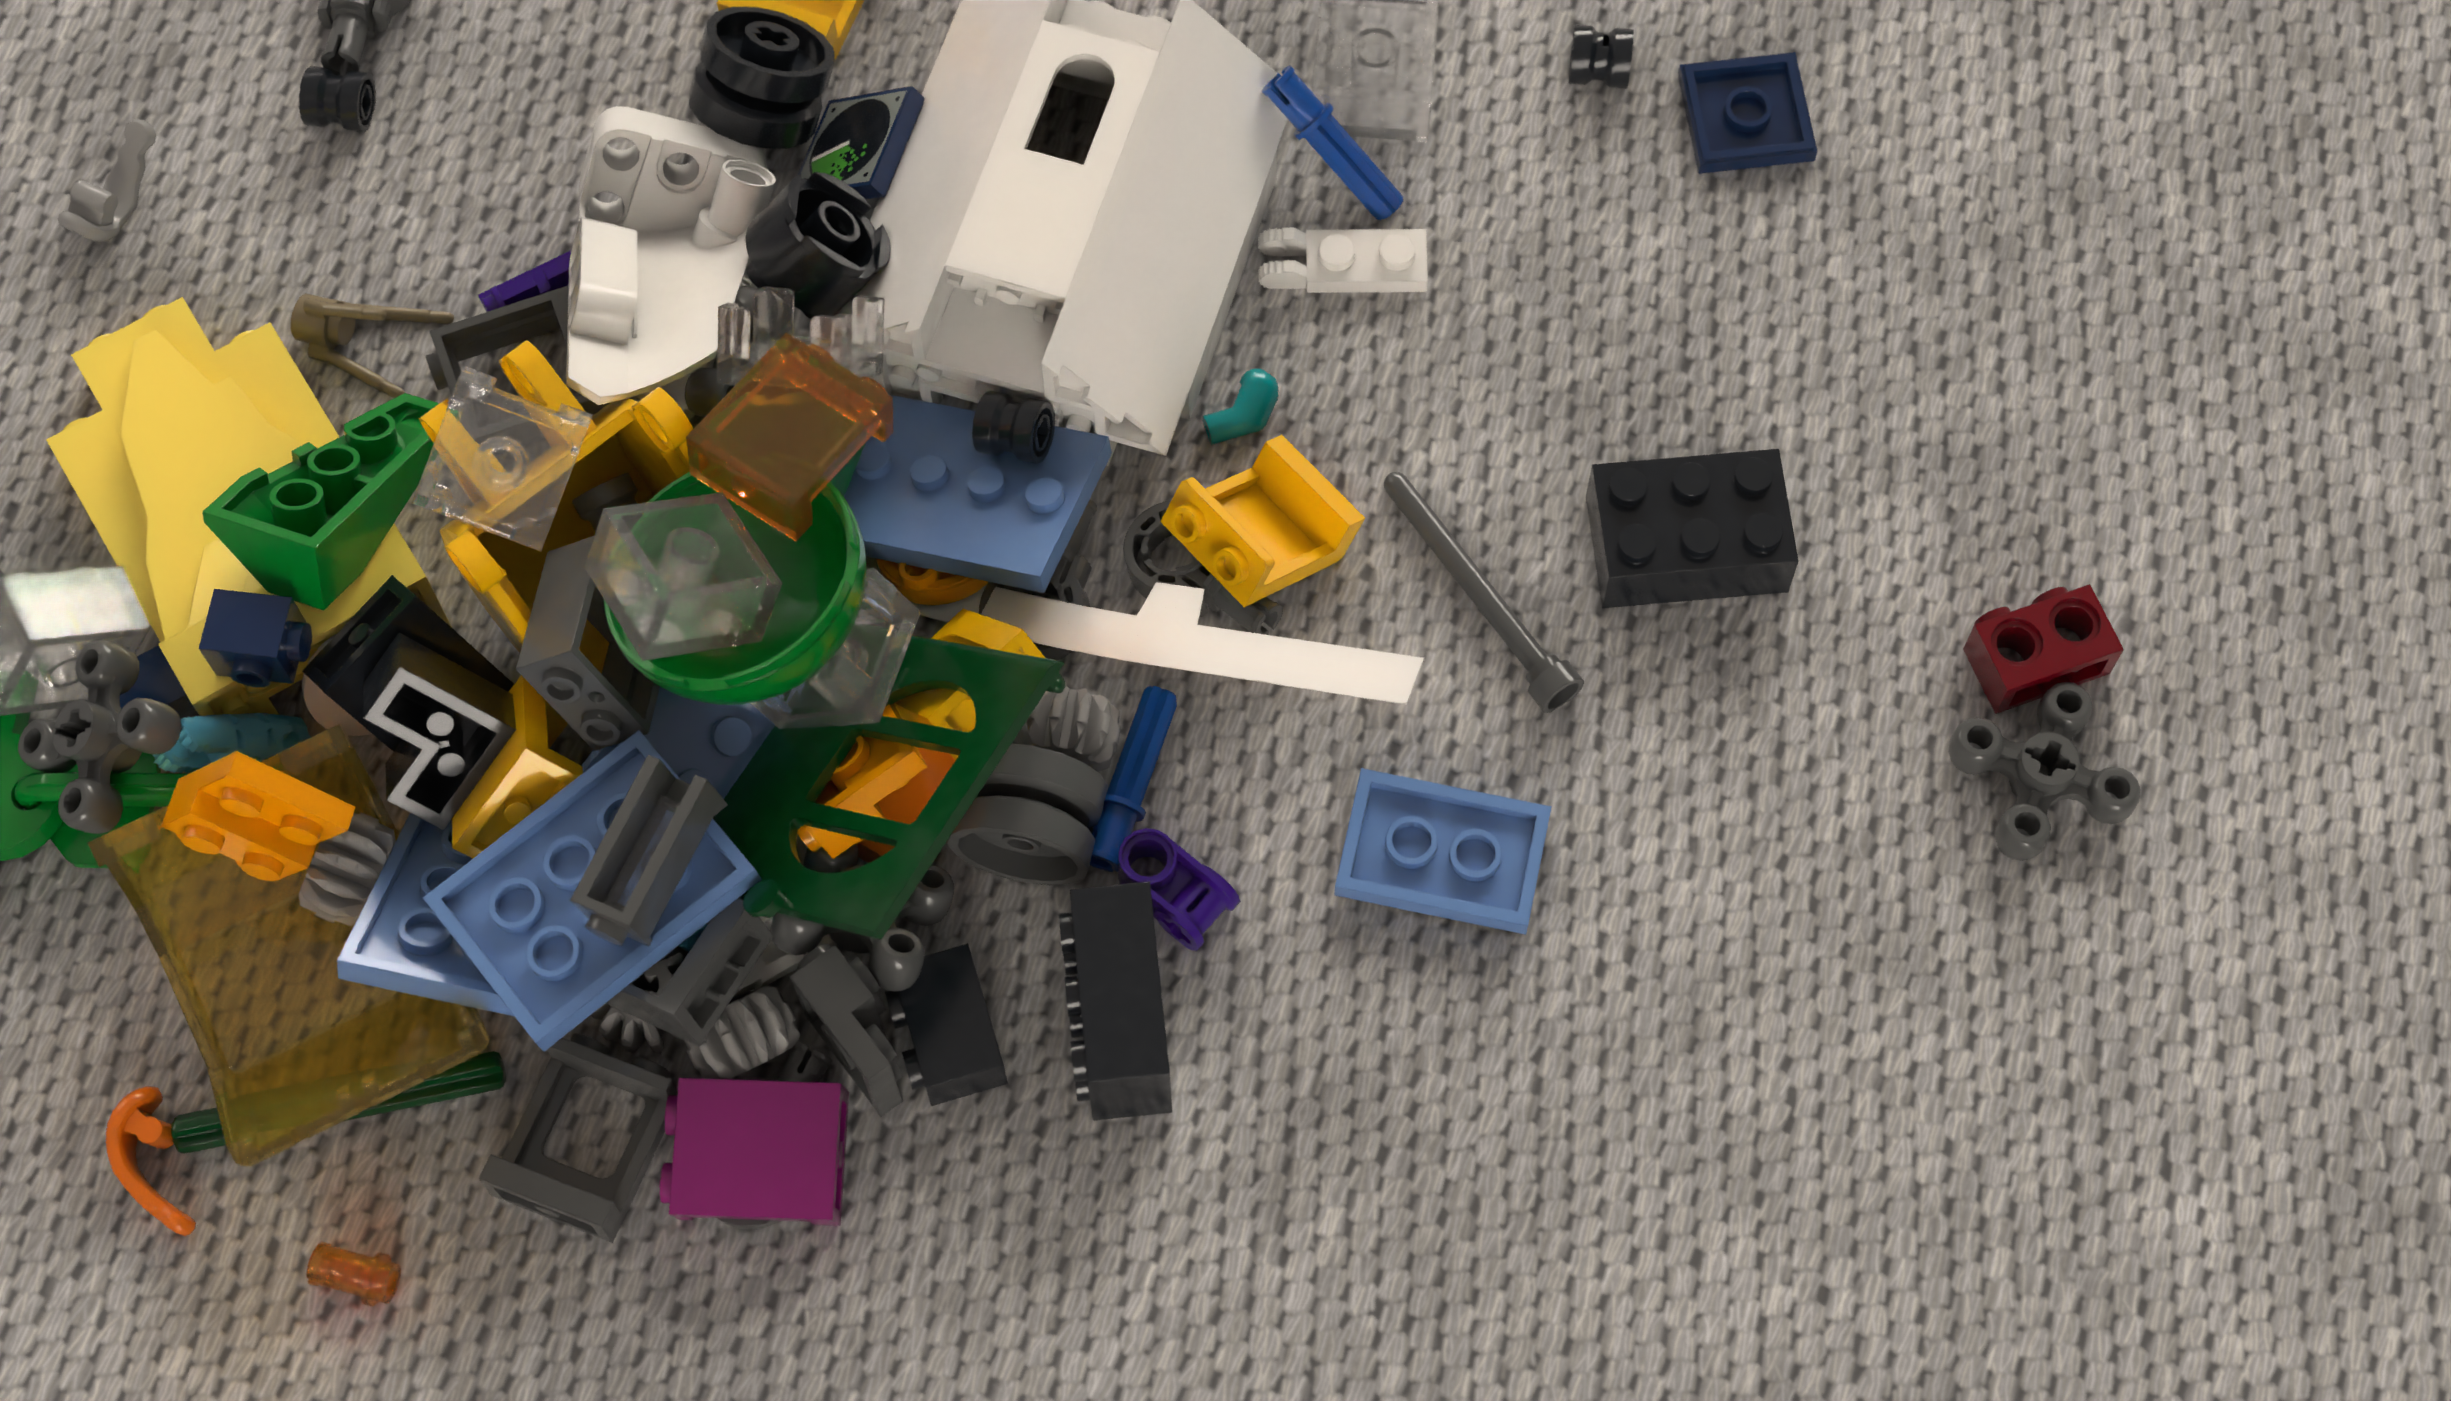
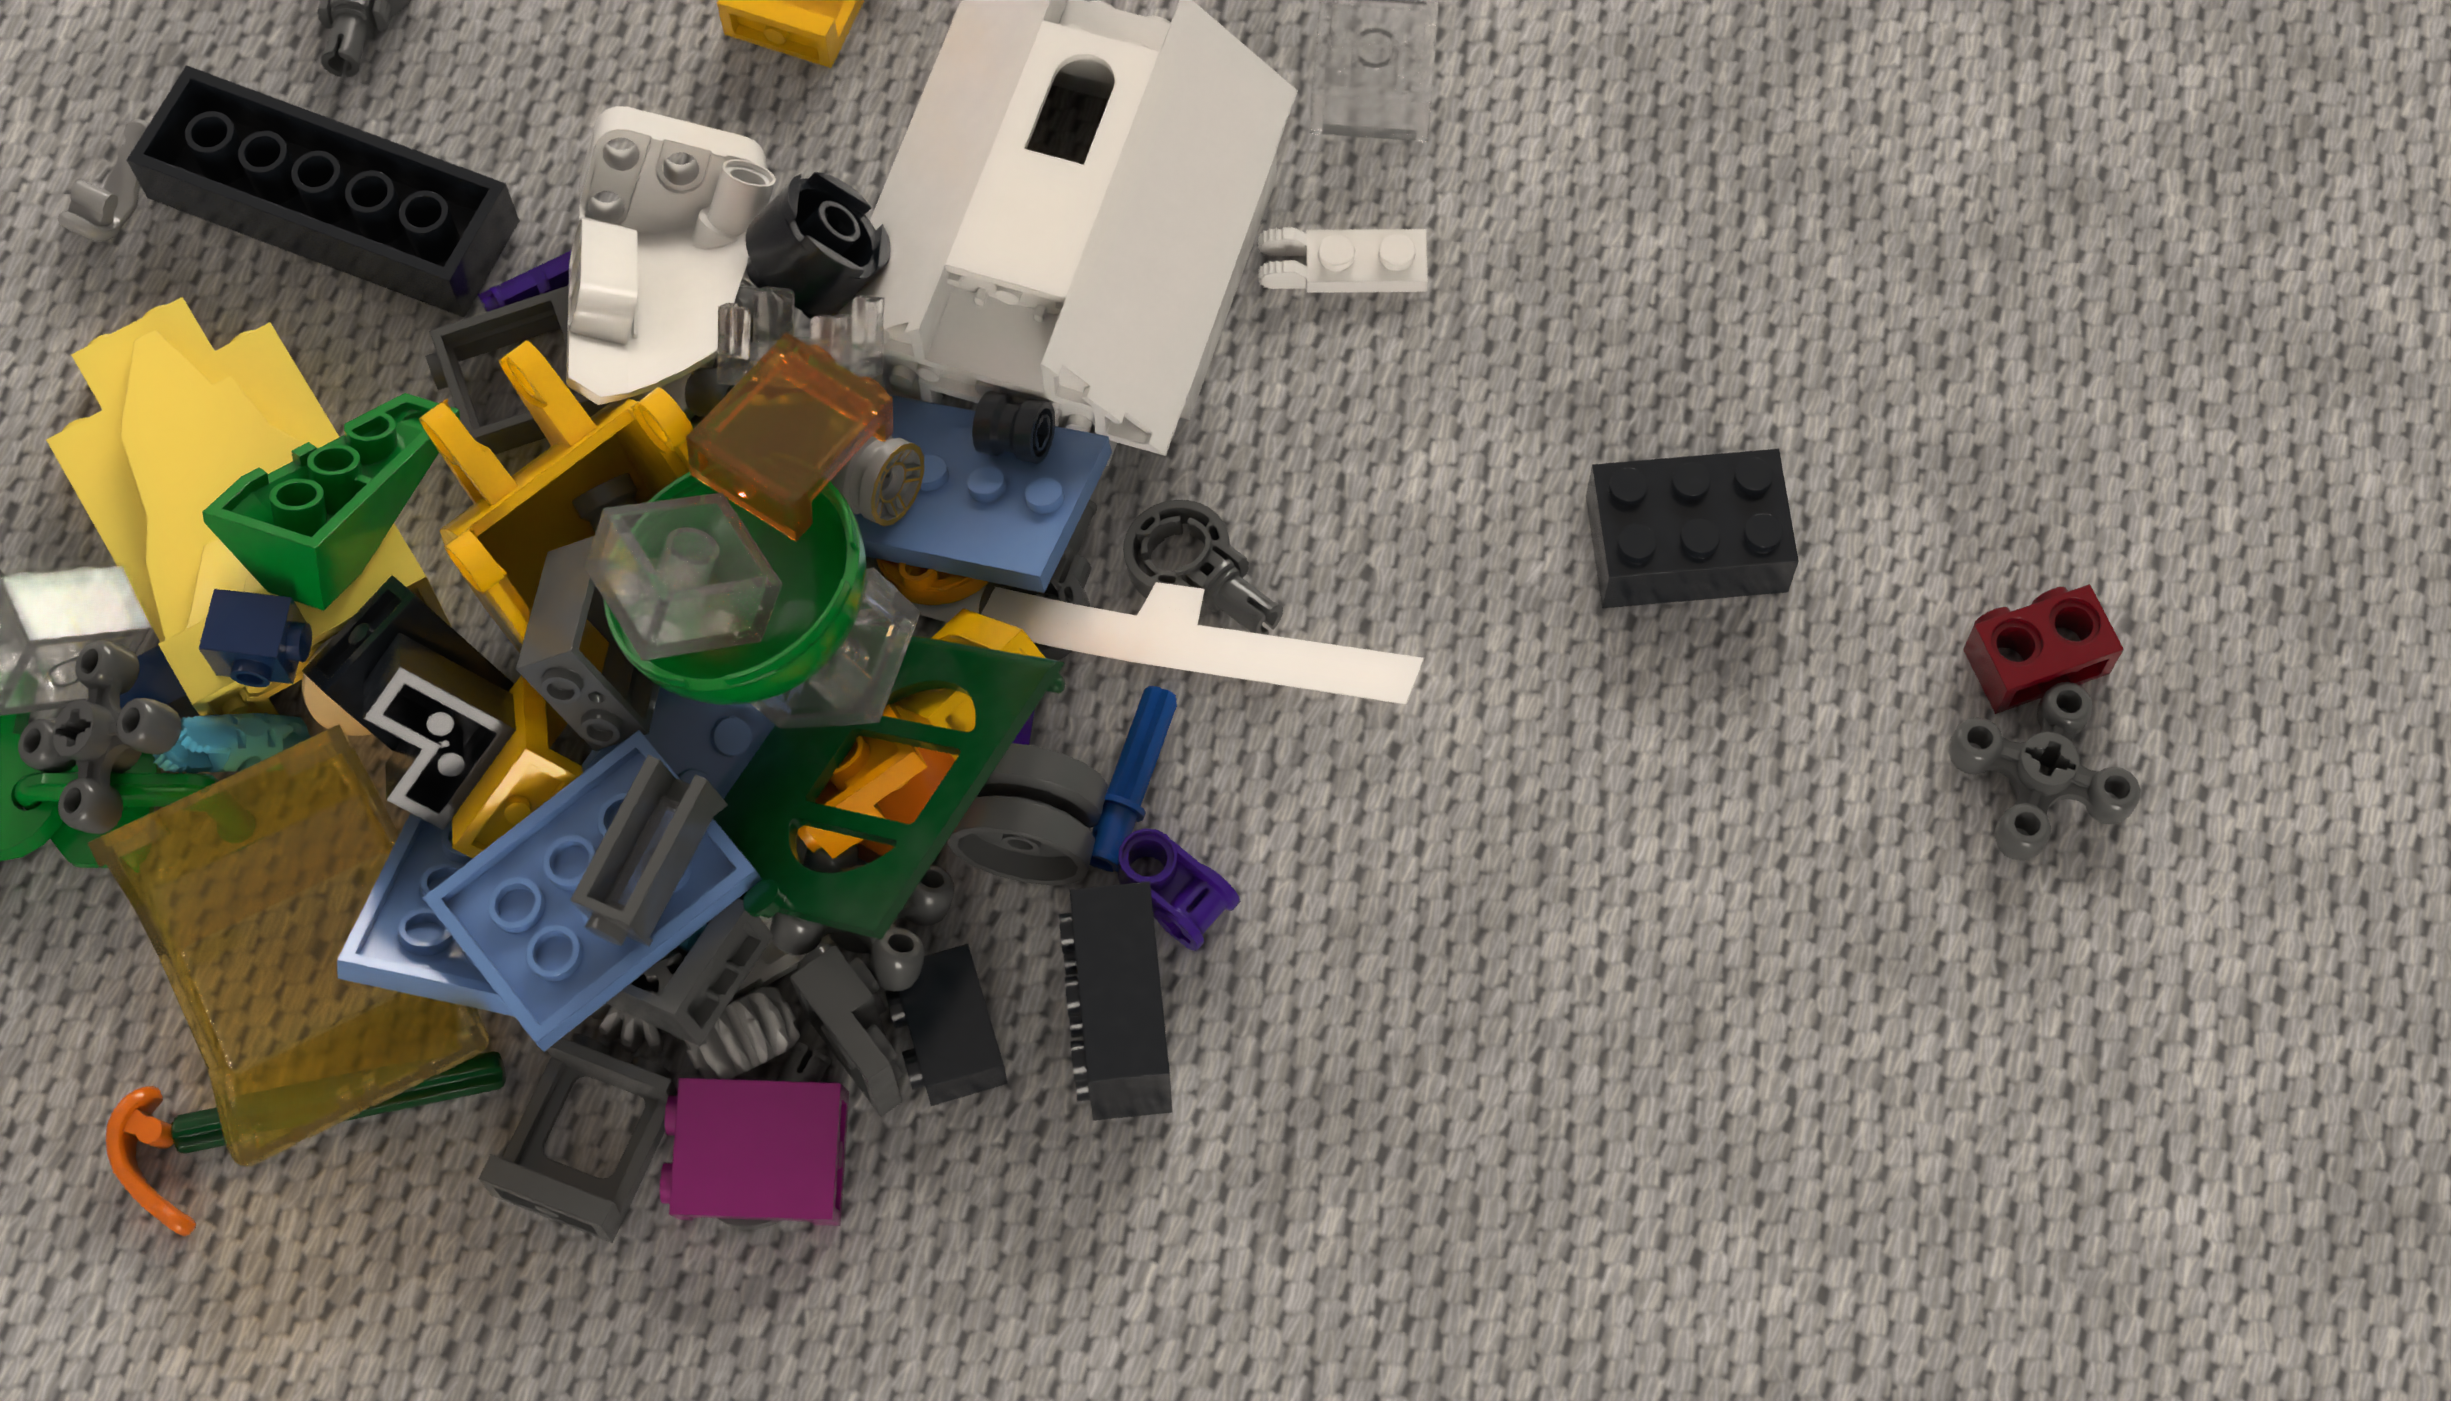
light orange plate [161,751,356,881] -> none
dark tan plant [291,293,454,398] -> none
light grey gear [298,813,396,926] -> none
black wheel [299,66,376,132] -> none
clear orange pin [306,1242,401,1307] -> none
clear panel [412,366,593,551] -> none
black wheel [689,7,835,149] -> none
tile [797,86,925,200] -> none
light grey gear [1012,685,1121,771] -> none
yellow panel [1160,435,1365,608] -> none
teal arm [1202,368,1279,445] -> none
blue axle [1261,65,1404,220] -> none
medium blue plate [1334,768,1552,935] -> none
dark grey piece [1384,472,1584,713] -> none
black wheel [1568,24,1634,89] -> none
dark blue tile [1678,52,1818,174] -> none
none -> black brick [127,65,520,318]
none -> light grey wheel [830,425,924,527]

